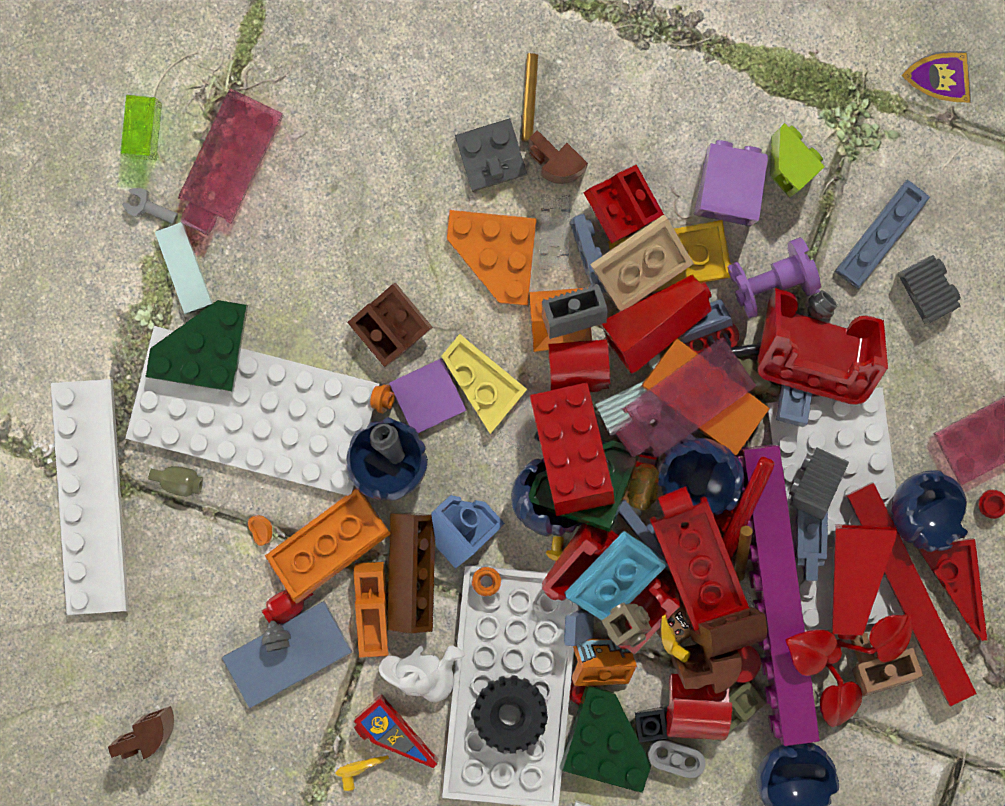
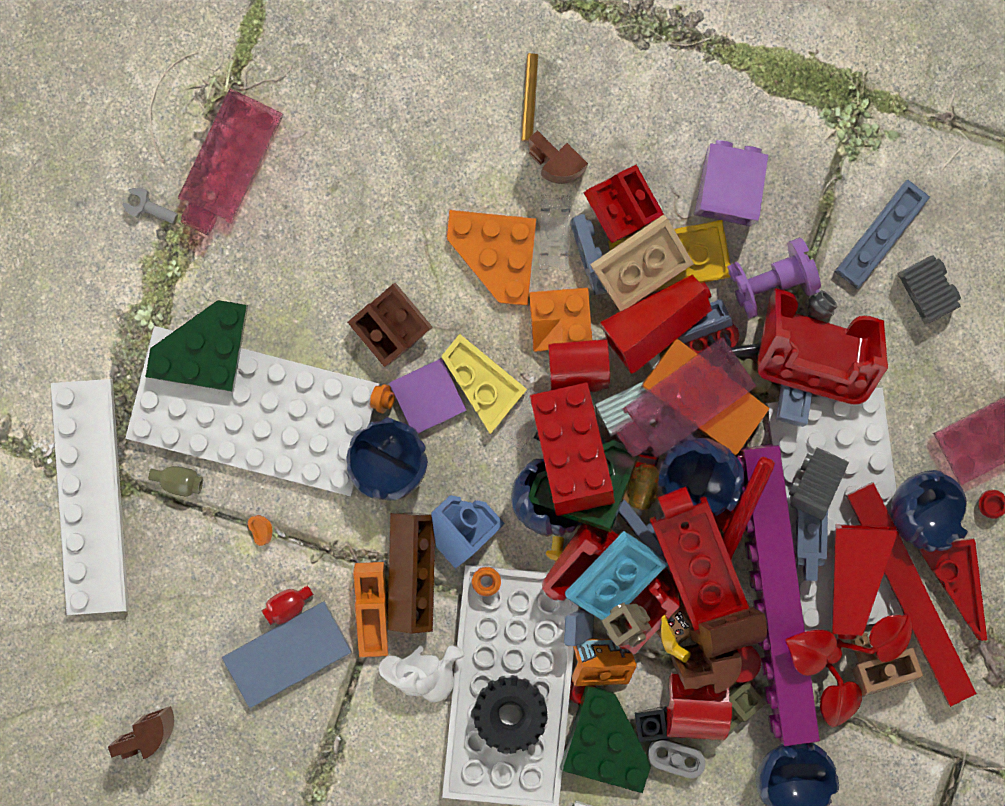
clear neon green brick [120,95,162,161] -> none
light aqua tile [155,222,213,314] -> none
dark grey plate [262,621,291,652] -> none
orange tile [265,488,391,603] -> none
yellow bar [335,755,389,791] -> none
slope [354,694,438,768] -> none
dark grey cone [370,424,405,464] -> none
dark grey hinge [455,118,527,192] -> none
dark grey brick [542,284,607,339] -> none
pearl gold bar [734,526,753,581] -> none
lime slope [770,123,825,198] -> none
shield [901,51,971,103] -> none

